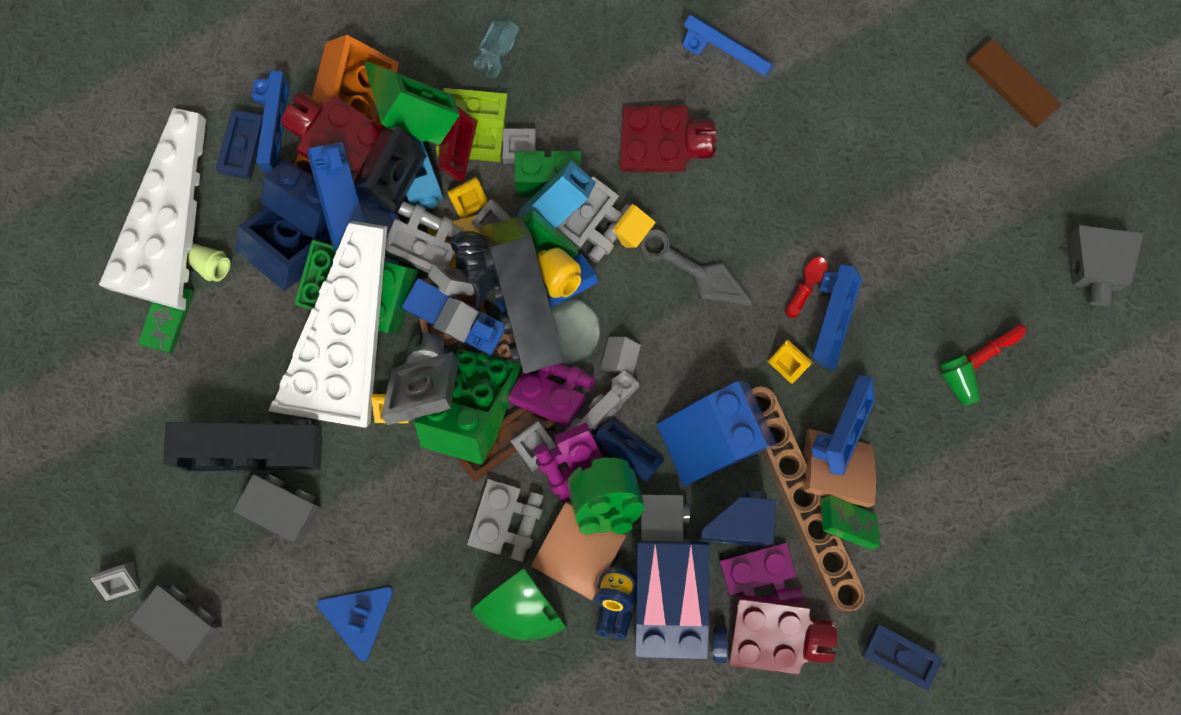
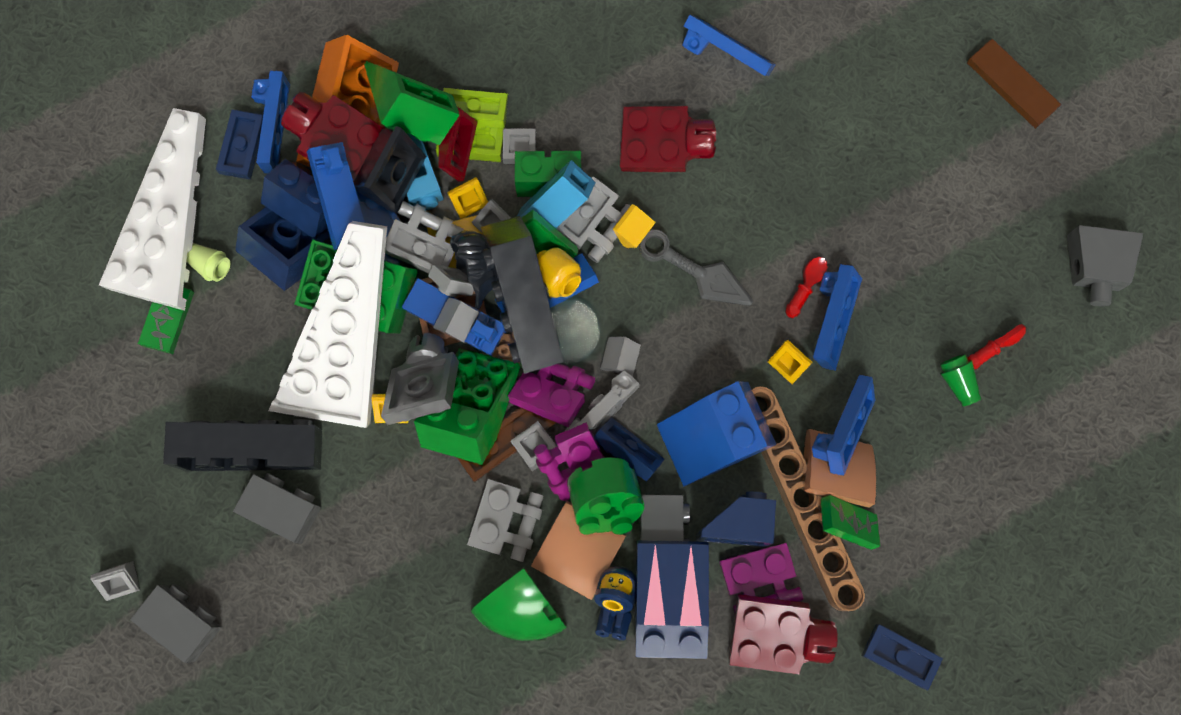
blue piece [317,587,393,661] -> none
clear light blue plate [474,21,520,78] -> none
dark blue tile [713,627,727,663] -> none

